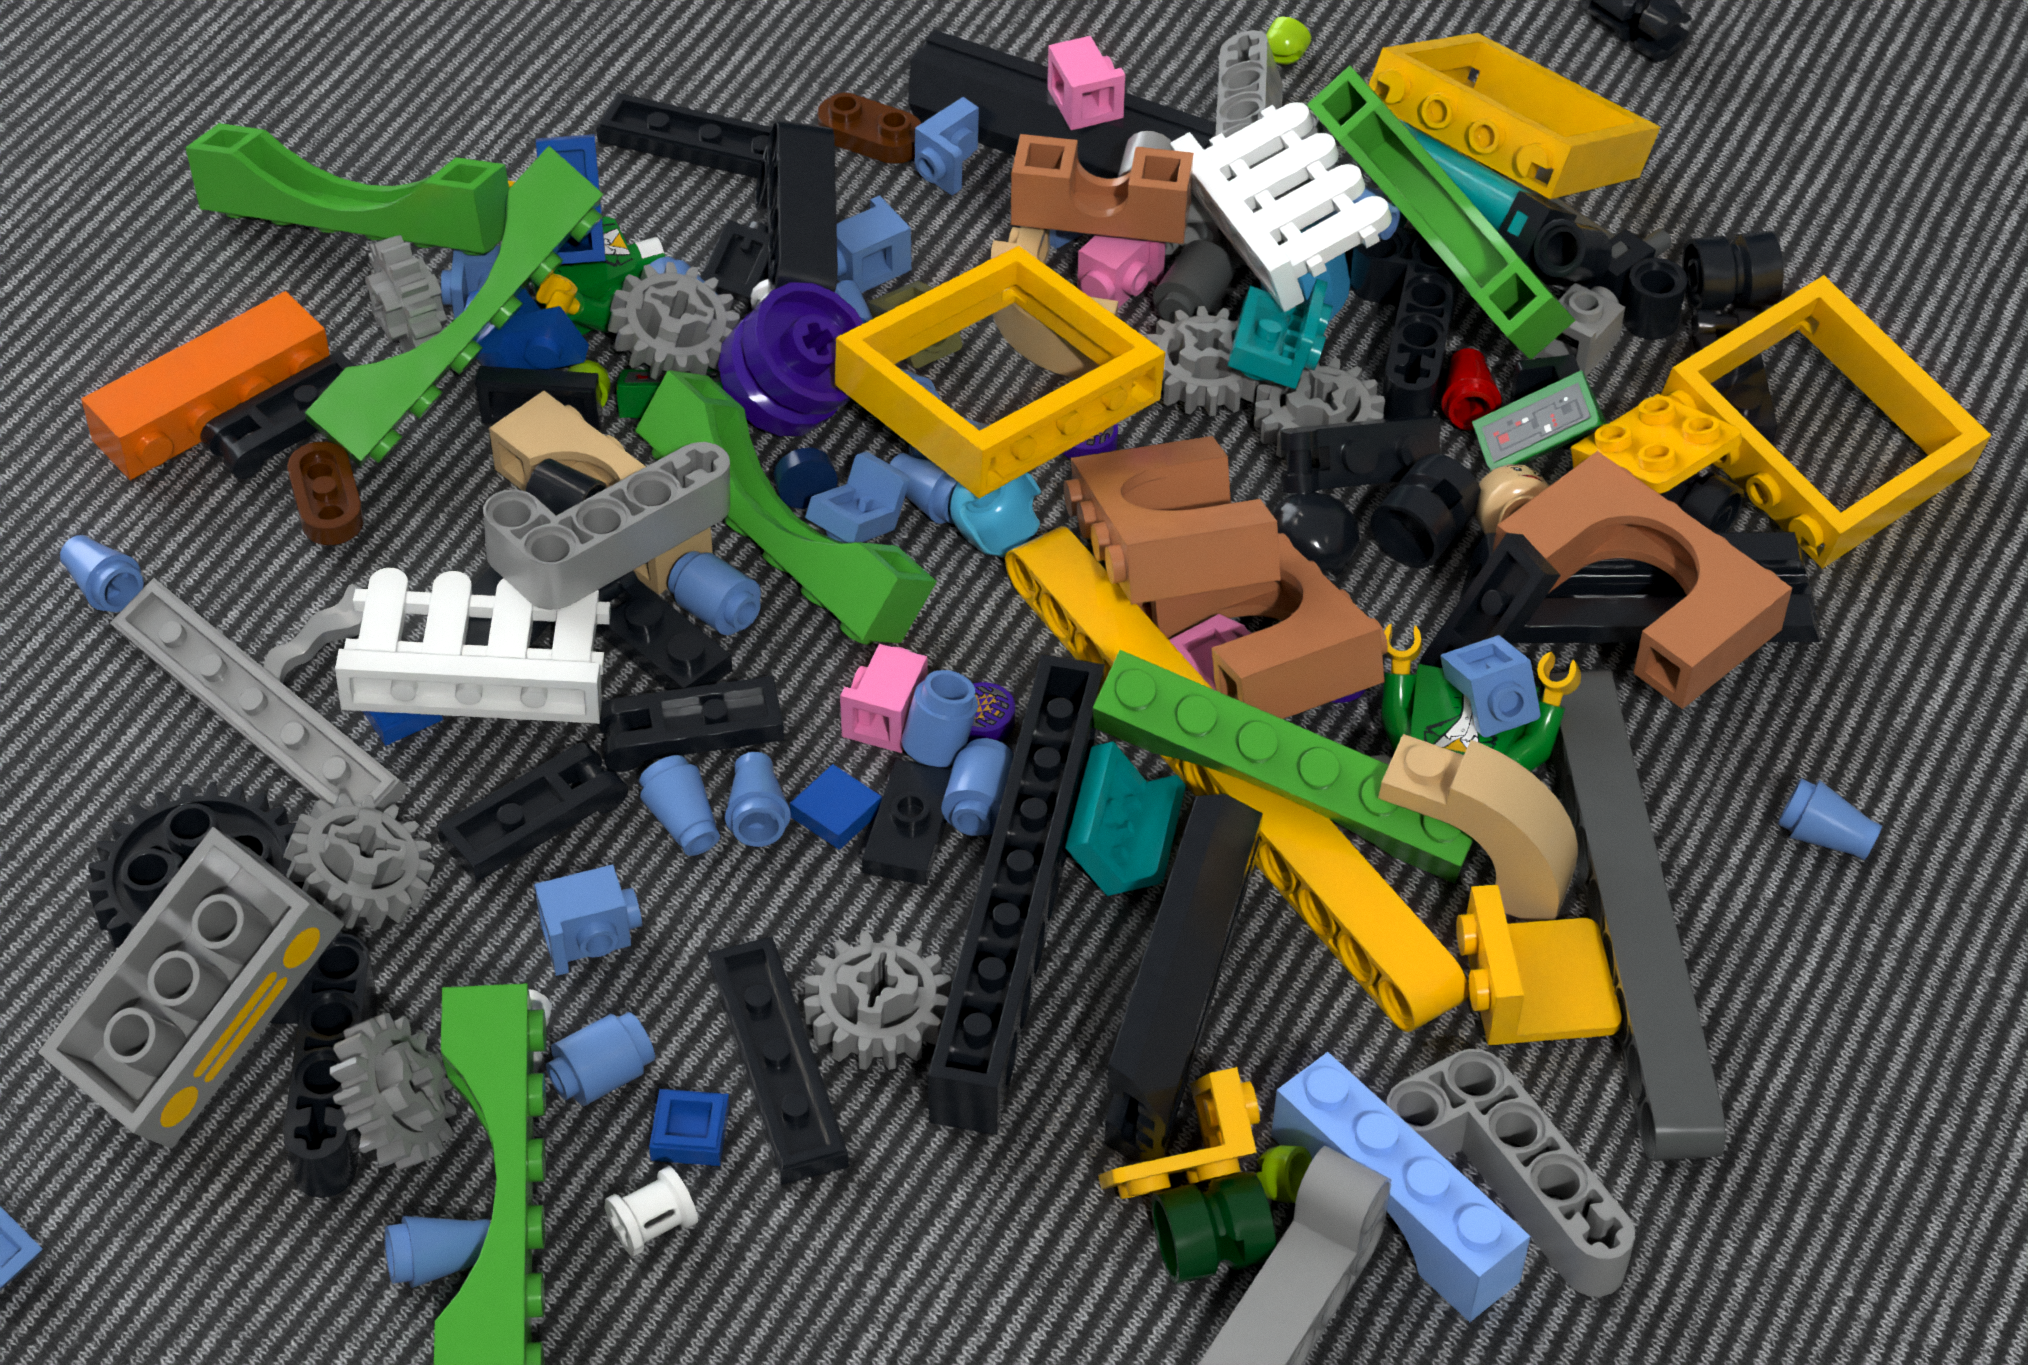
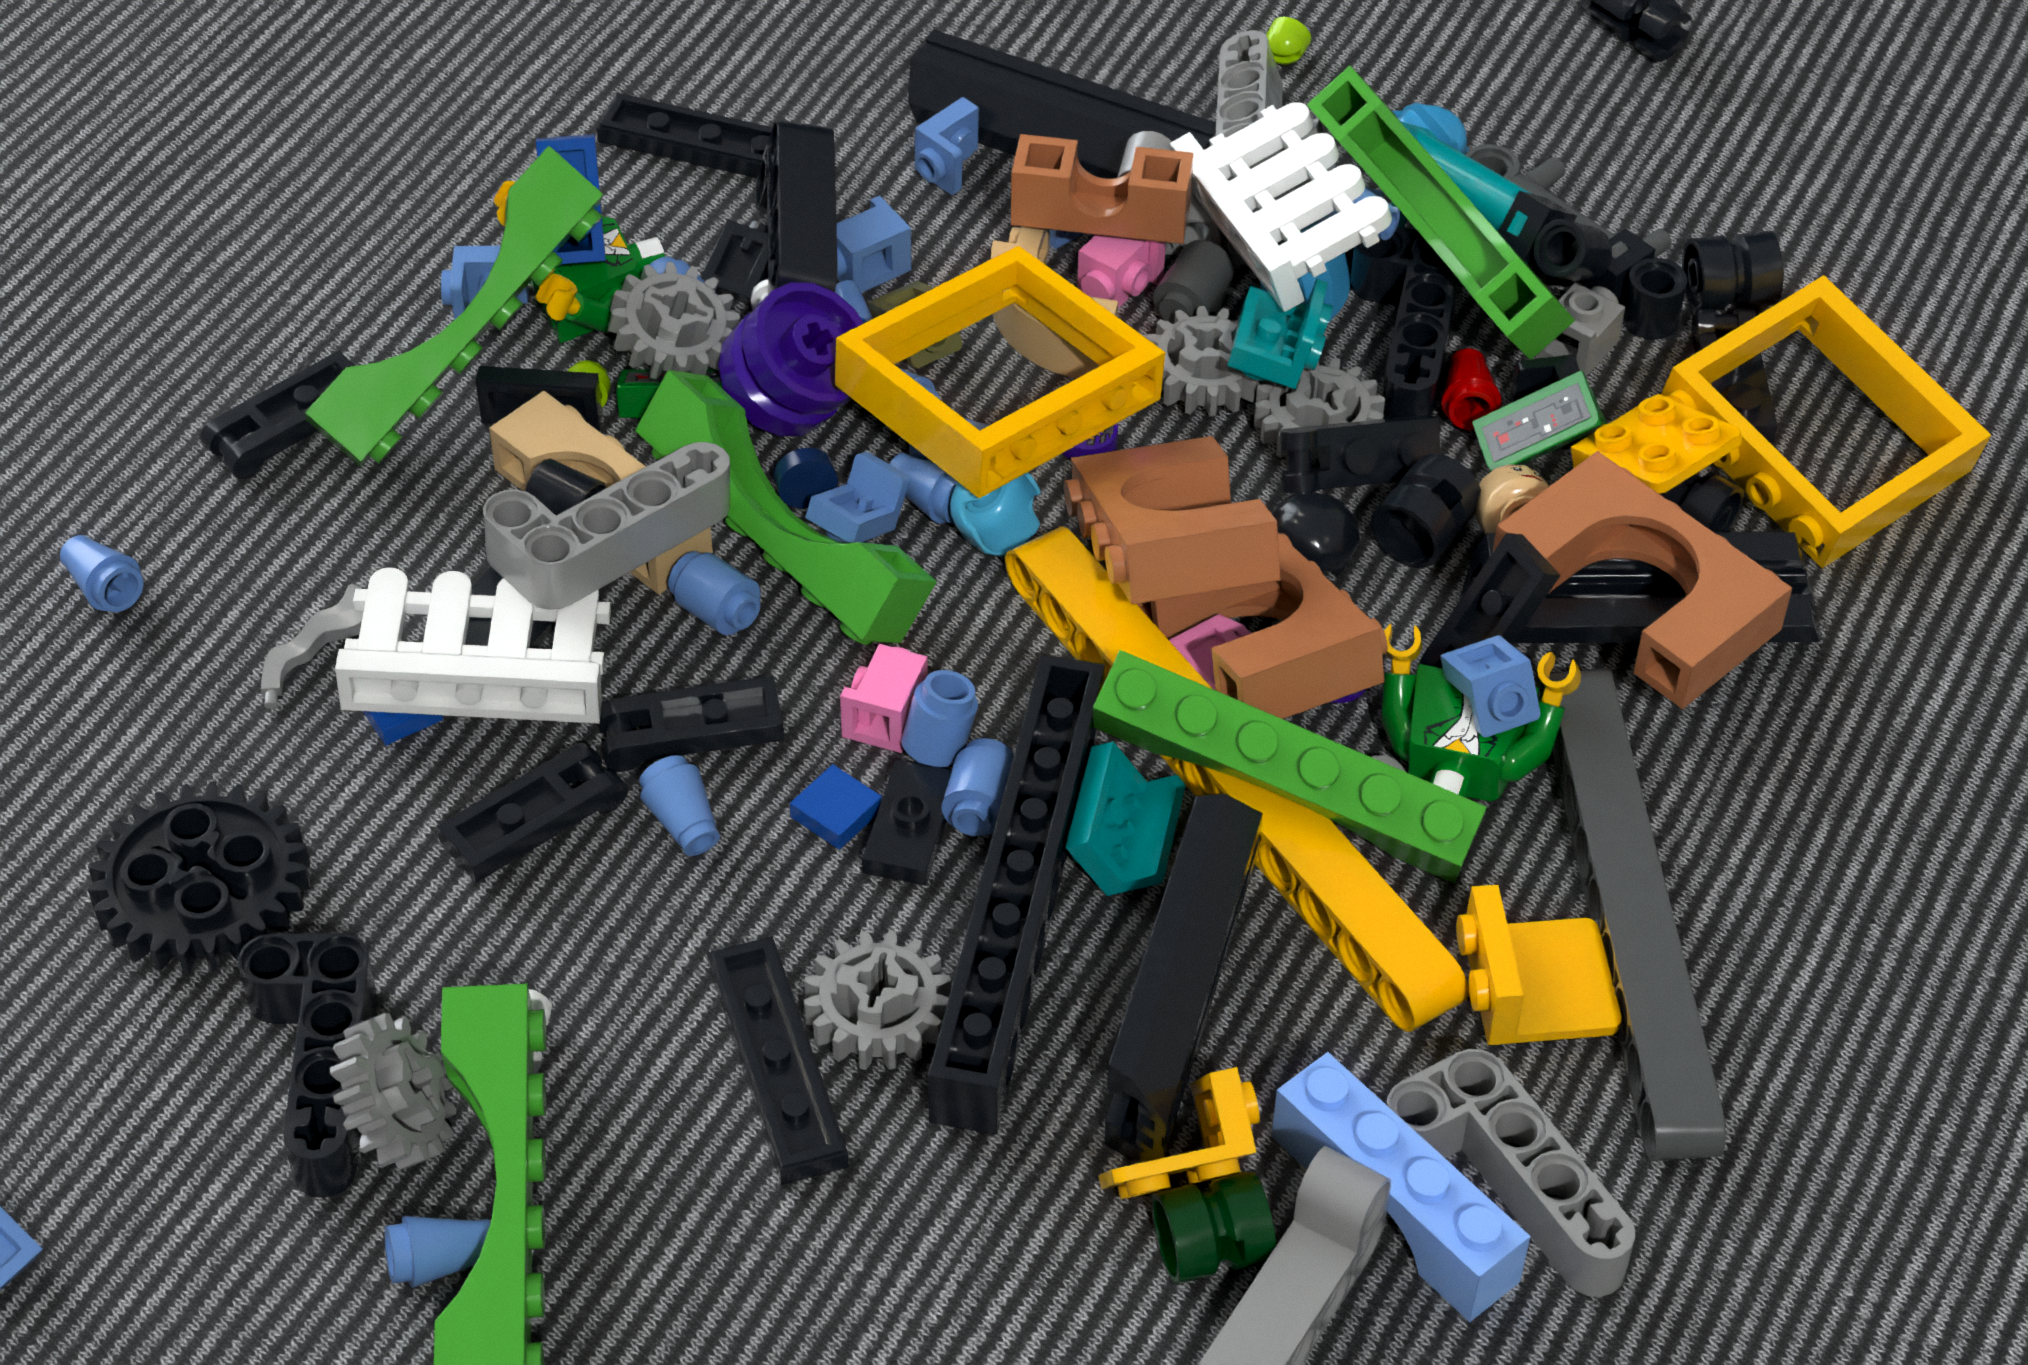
light grey brick [38,827,345,1149] -> none
orange brick [81,291,330,480] -> none
light grey tile [110,578,408,812] -> none
bright green arch [185,123,509,255] -> none
light grey gear [284,793,434,930] -> none
reddish brown plate [287,441,364,545] -> none
light grey gear [365,235,447,353] -> none
blue brick [464,288,589,370] -> none
medium blue brick [534,864,642,976] -> none
medium blue brick [546,1012,655,1106] -> none
black plate [596,570,733,691] -> none
white bush [604,1166,698,1257] -> none
blue tile [649,1089,730,1166] -> none
medium blue cone [725,752,791,847] -> none
reddish brown plate [818,92,921,164] -> none
dark purple tile [968,682,1015,743] -> none
bright pink brick [1047,36,1125,130] -> none
lime hinge [1256,1145,1312,1203] -> none
yellow window [1369,33,1661,199] -> none
tan arch [1378,734,1578,922] -> none
medium blue cone [1777,778,1882,860] -> none

